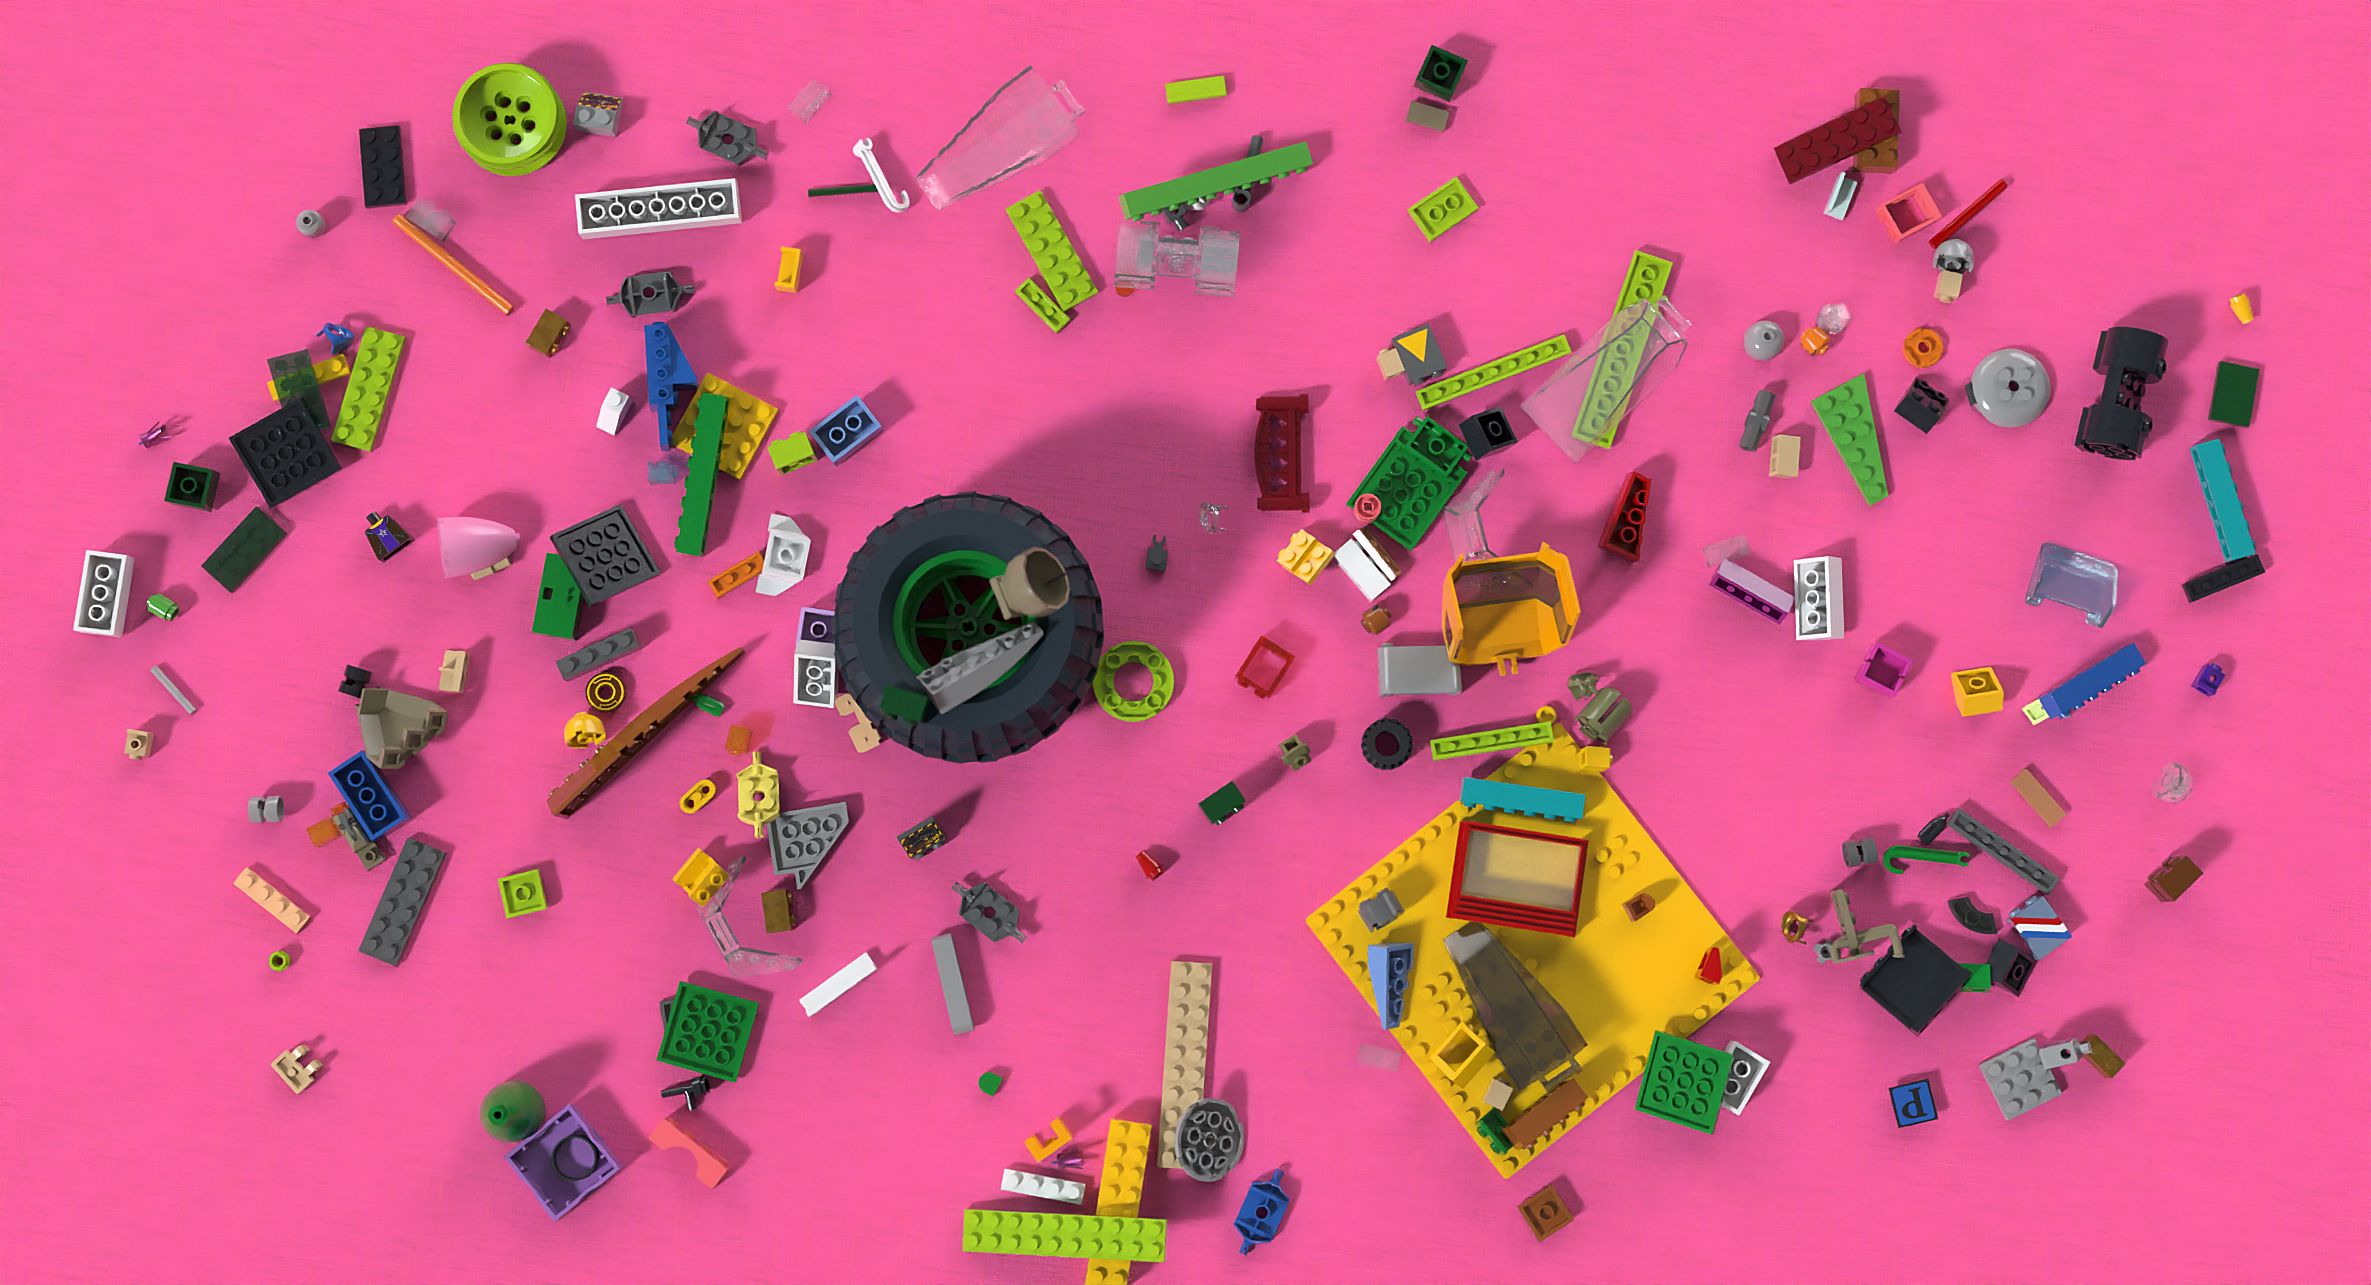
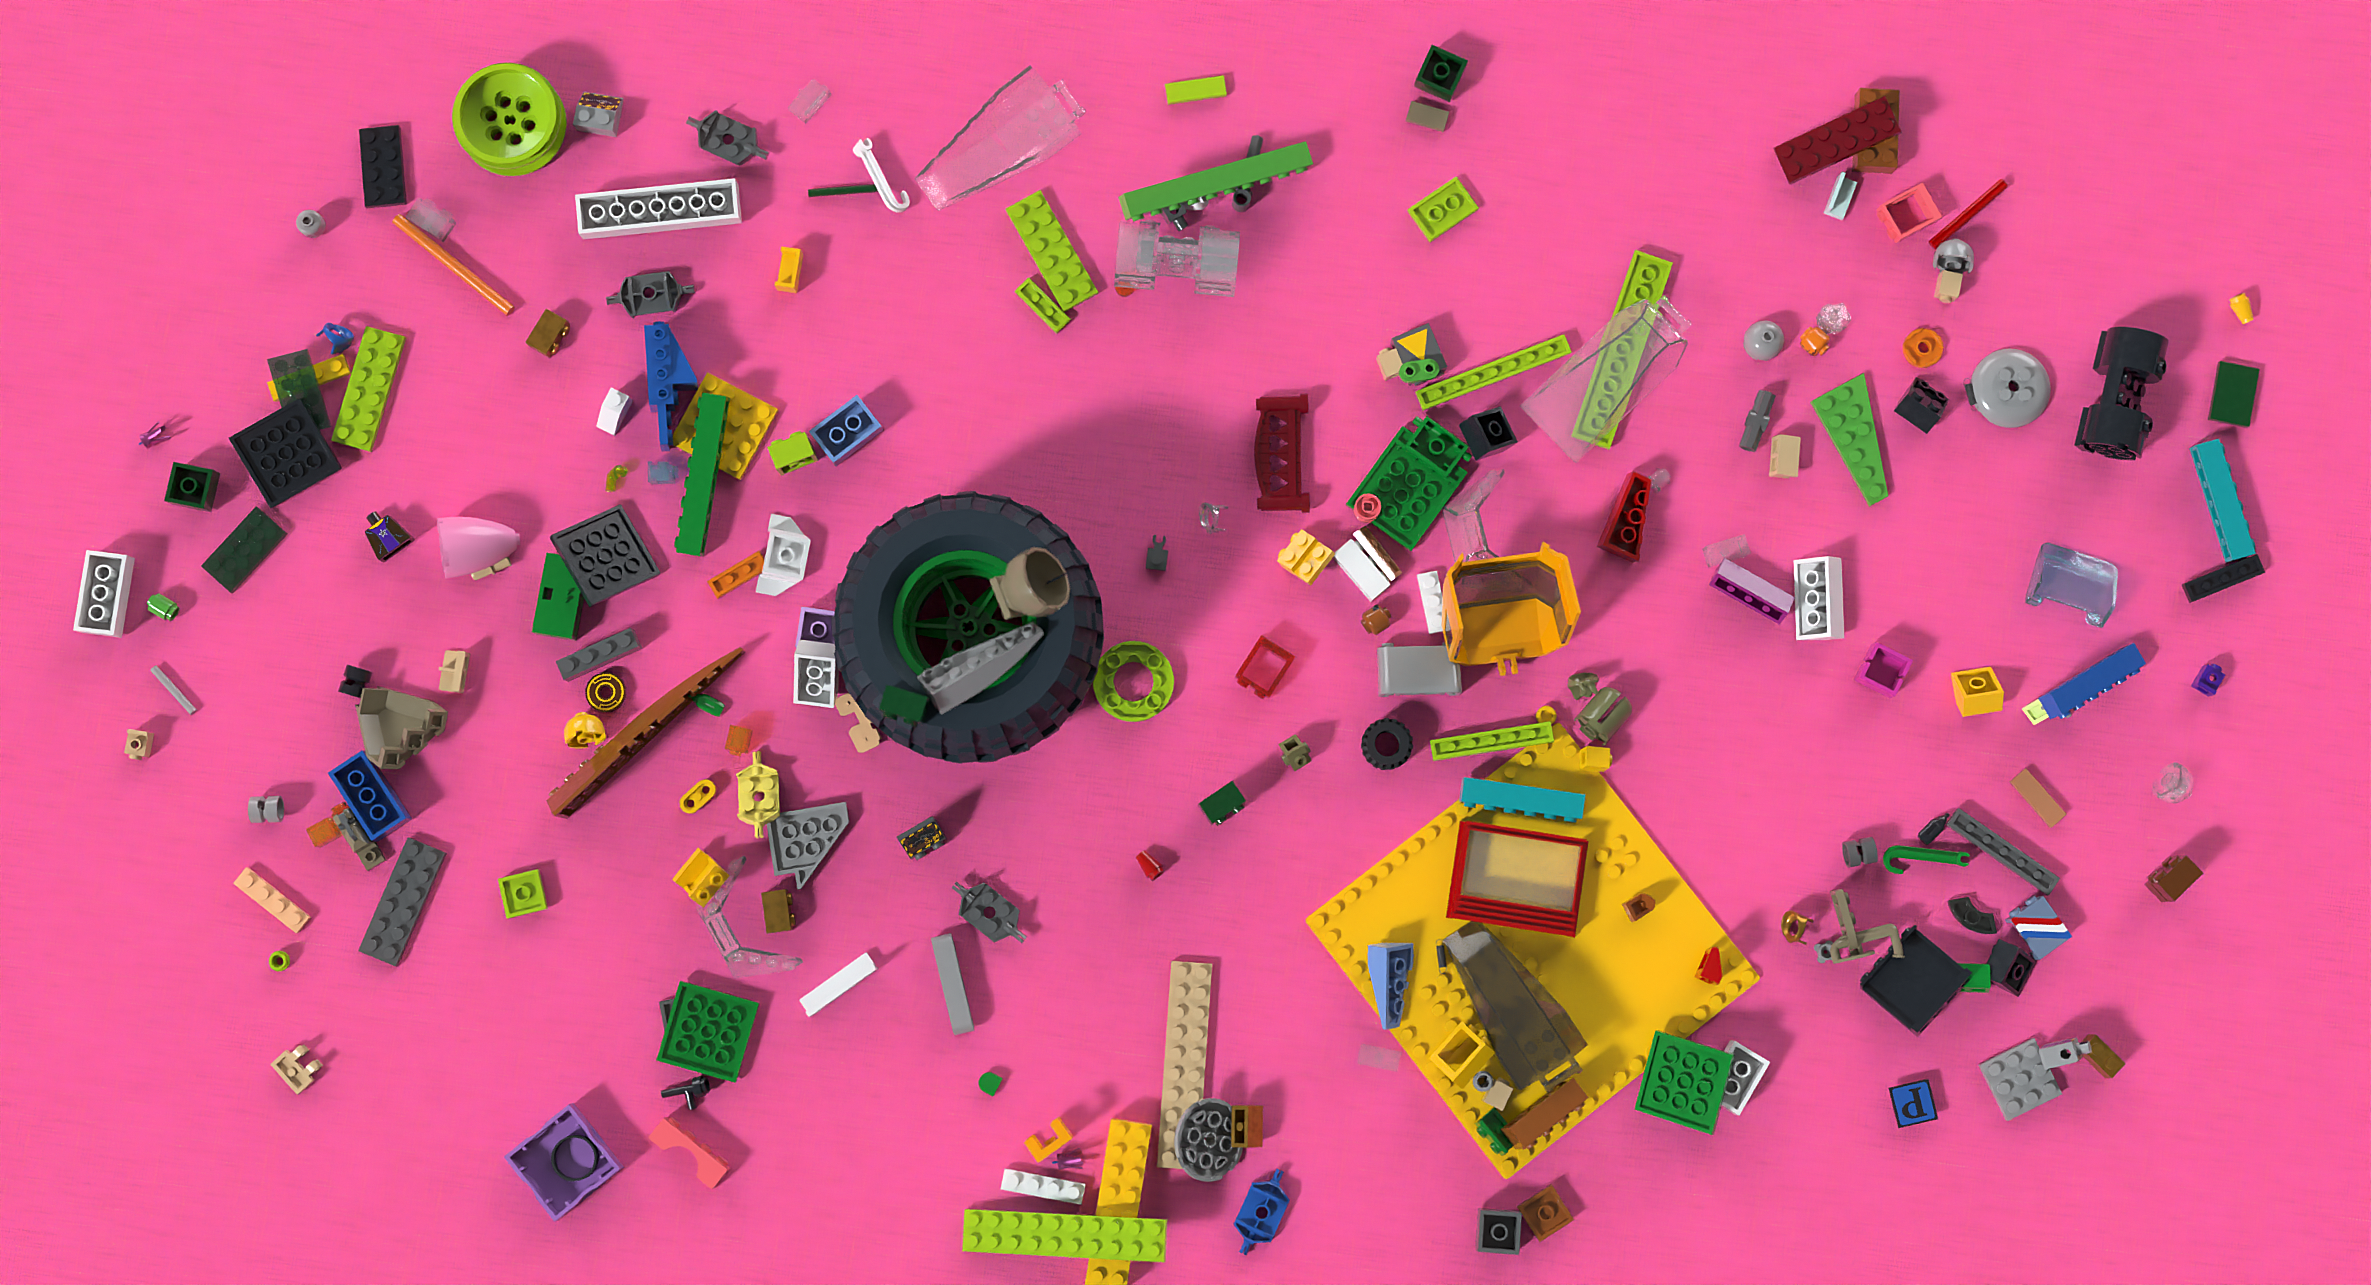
green cylinder [480,1080,545,1143] -> none
dark grey brick [1358,888,1405,933] -> none
none -> clear neon green arm [605,465,628,492]
none -> pearl gold brick [1231,1105,1263,1148]
none -> bright green plate [1399,359,1439,383]
none -> white plate [1417,571,1443,634]
none -> dark grey piece [1436,939,1447,974]
none -> light grey cone [1473,1071,1493,1092]
none -> dark grey brick [1475,1208,1522,1255]
none -> clear brick [1647,468,1671,493]

